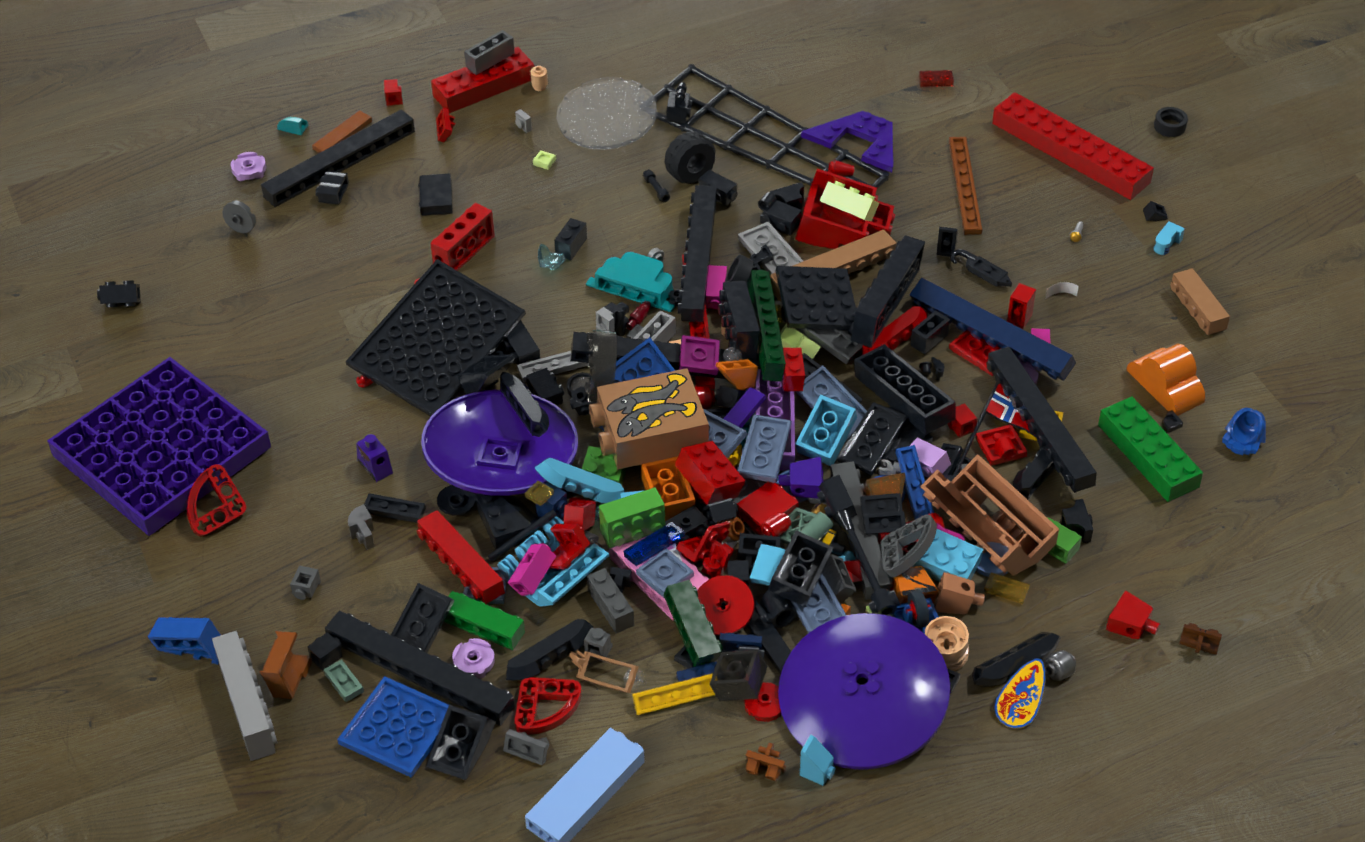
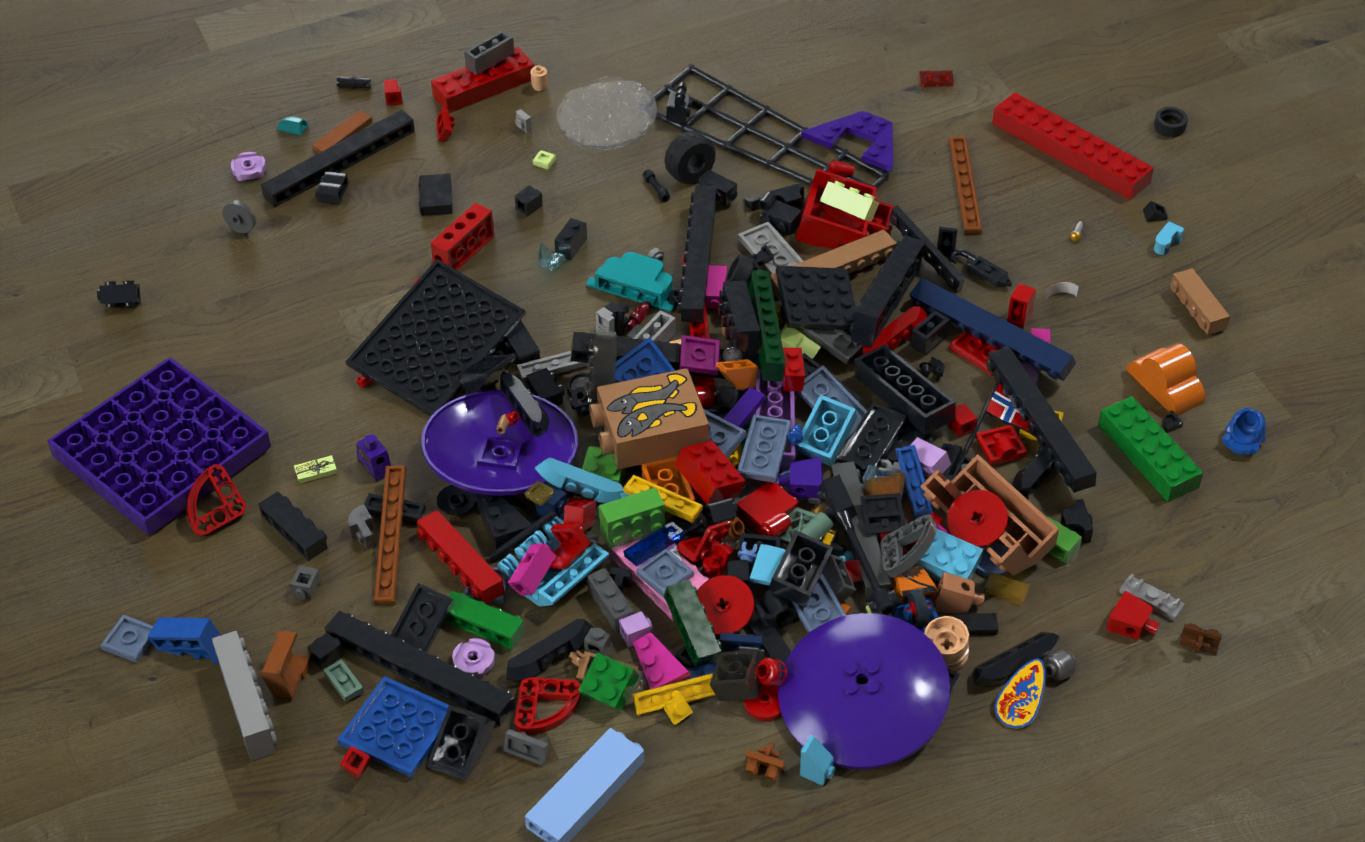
none -> sand blue tile [100,615,153,663]
none -> black brick [258,491,328,561]
none -> yellowish green tile [294,455,337,484]
none -> black pin [337,76,371,89]
none -> red brick [340,745,371,780]
none -> dark orange tile [374,465,407,605]
none -> arm [496,411,520,434]
none -> black brick [515,185,543,216]
none -> green brick [578,652,640,713]
none -> lavender brick [619,611,653,647]
none -> yellow tile [623,475,703,523]
none -> dark pink wing [633,632,691,689]
none -> yellow plate [662,694,693,724]
none -> medium blue plate [737,542,757,563]
none -> black slope [744,194,764,211]
none -> red head [756,658,787,687]
none -> blue hair [787,424,803,444]
none -> clear light blue tile [862,464,878,488]
none -> black plate [889,205,965,293]
none -> red piece [947,490,1008,548]
none -> black tile [955,613,999,635]
none -> light grey plate [1119,574,1185,621]

